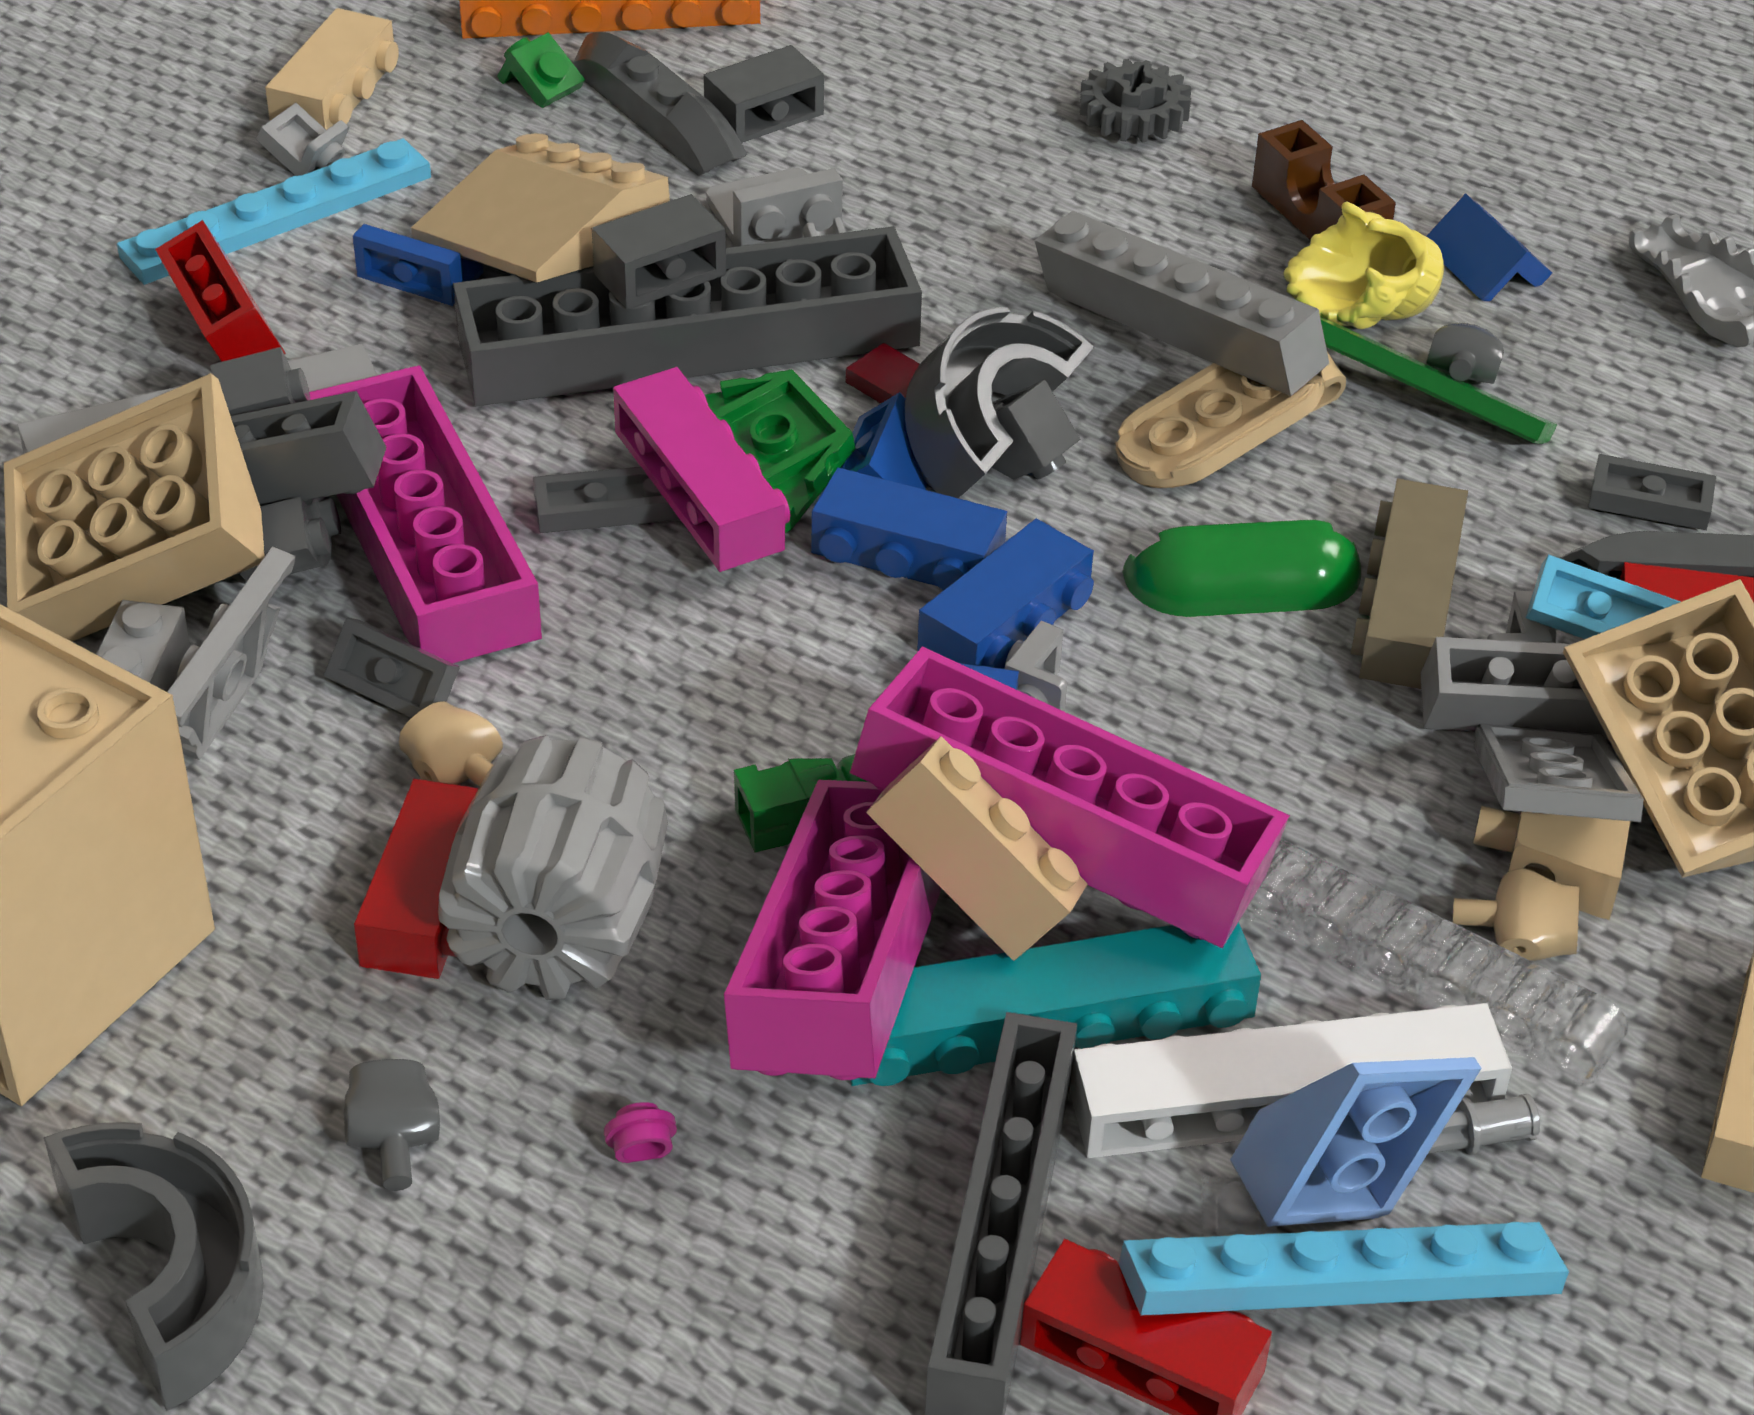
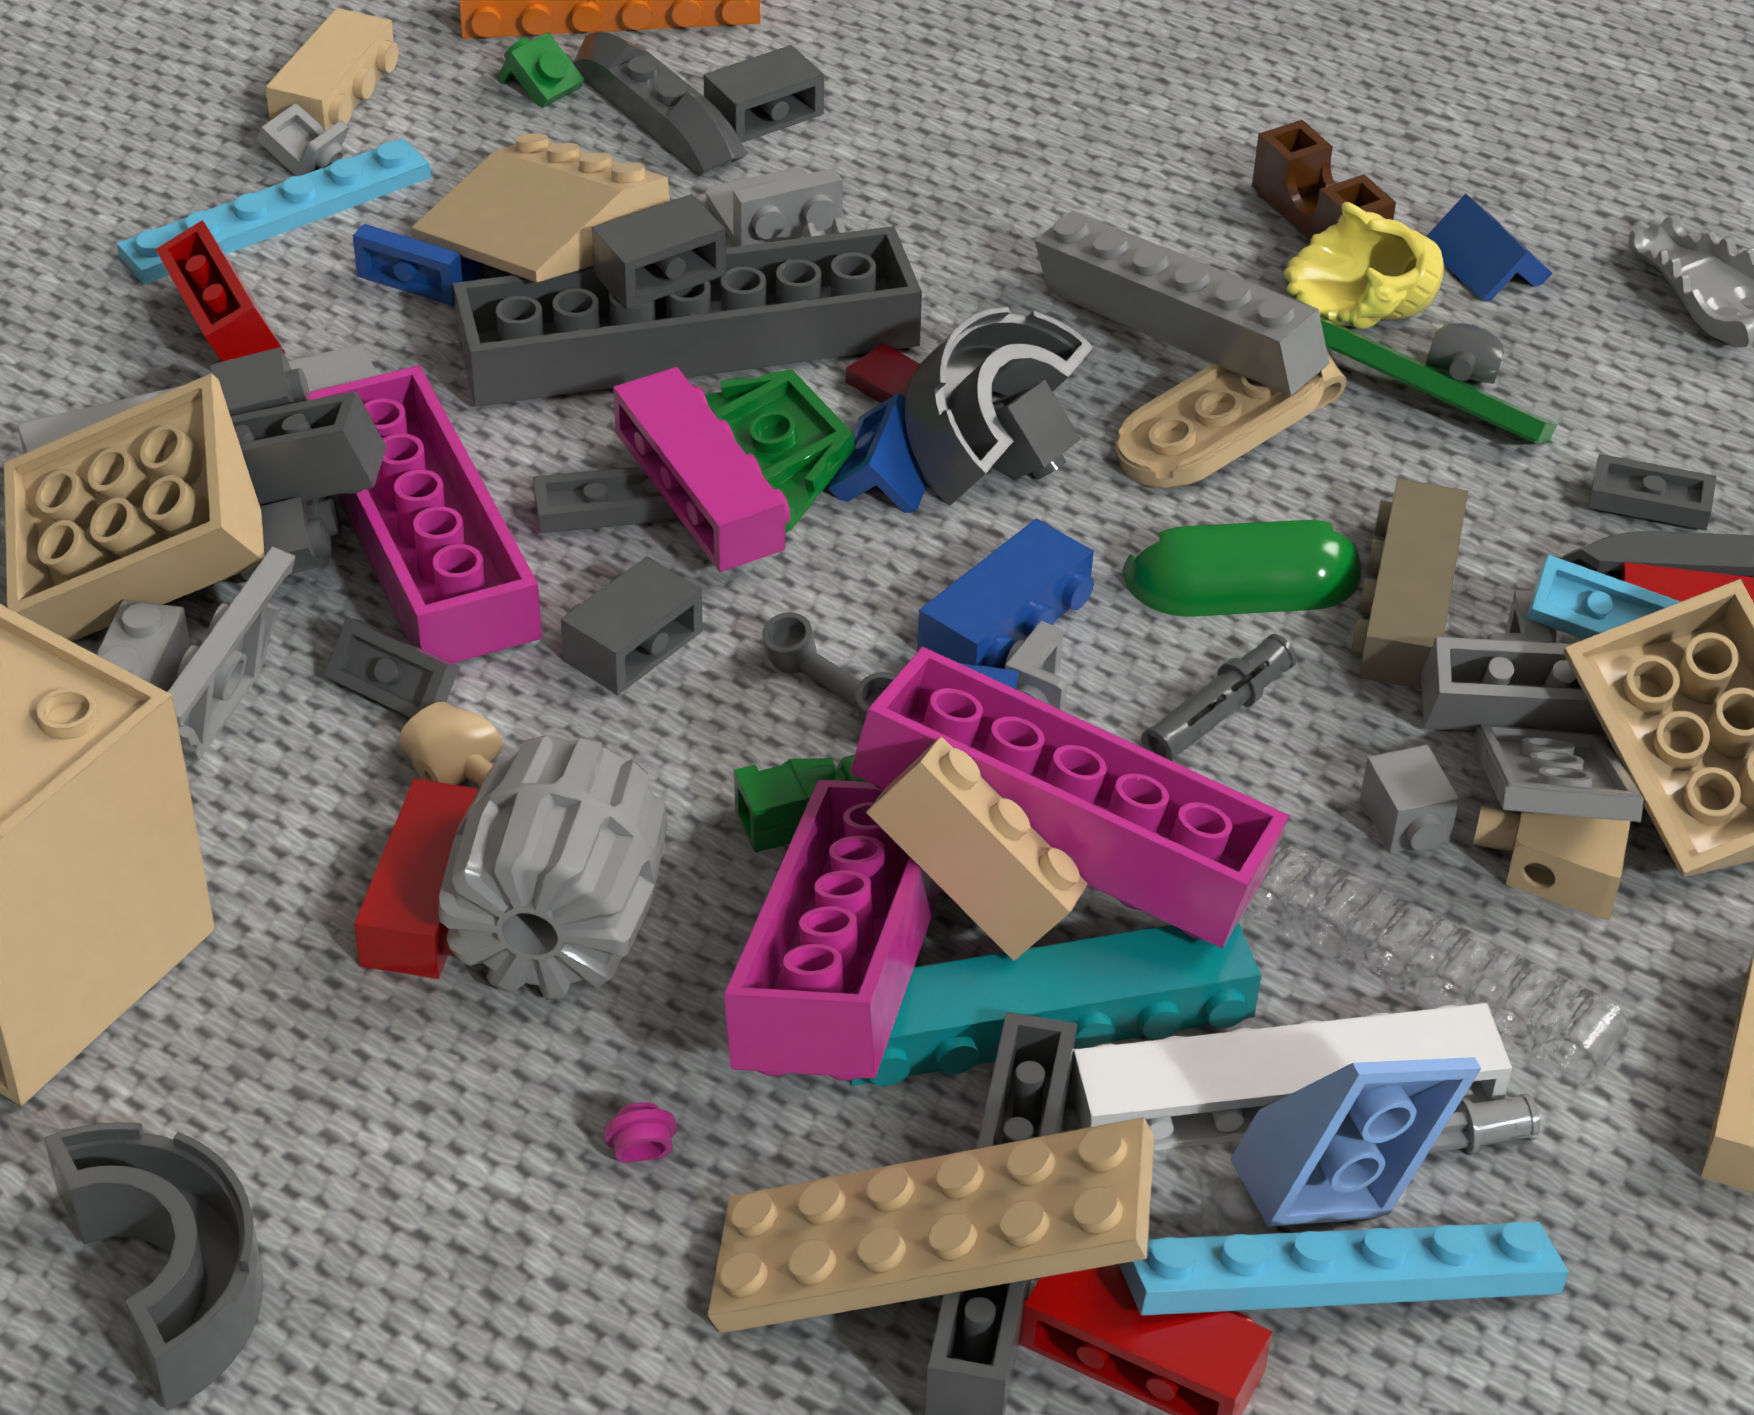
dark grey piece [344,1059,440,1191] -> none
blue brick [811,467,1007,590] -> none
dark grey gear [1079,59,1191,143] -> none
tan piece [1453,869,1579,961] -> none
none -> dark grey brick [561,556,703,696]
none -> tan plate [707,1117,1154,1333]
none -> dark grey bar [762,612,896,725]
none -> dark grey pin [1141,634,1297,761]
none -> light grey brick [1360,745,1459,853]

